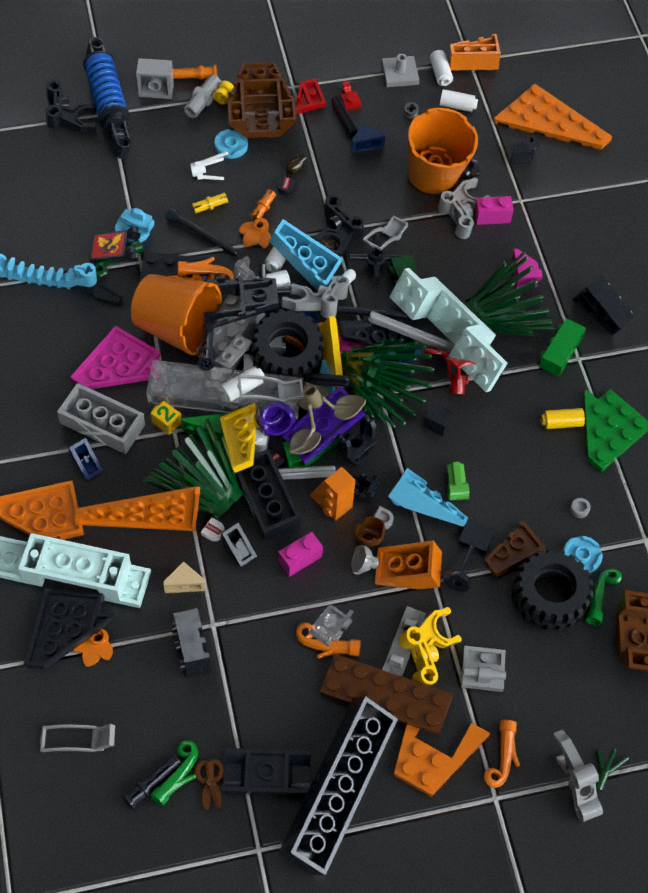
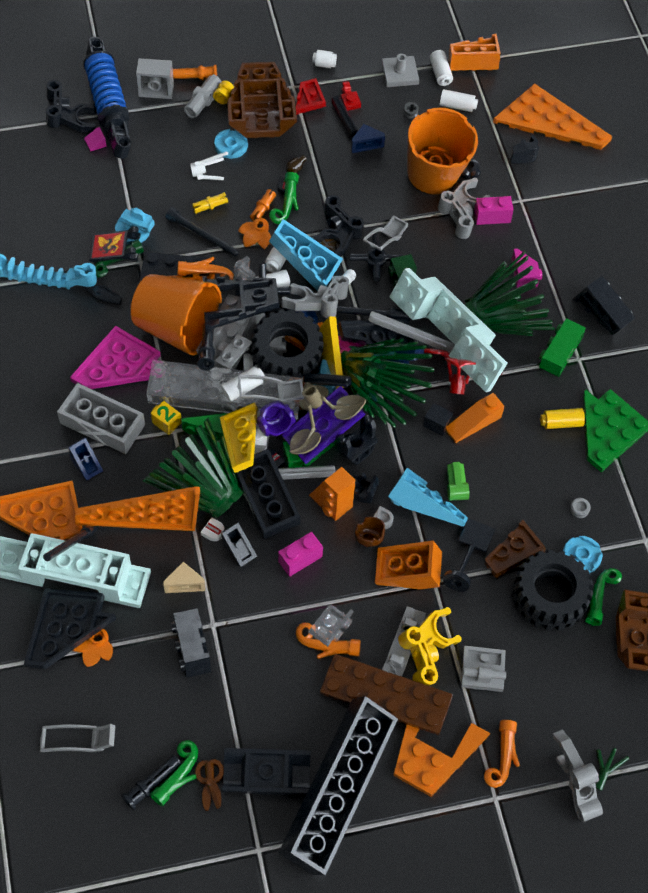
light grey piece [351,545,379,574] -> none
none -> black bar [43,525,98,562]
none -> dark pink slope [84,127,106,152]
none -> green plant [269,172,299,224]
none -> white brick [312,50,337,69]
none -> orange slope [446,393,505,443]

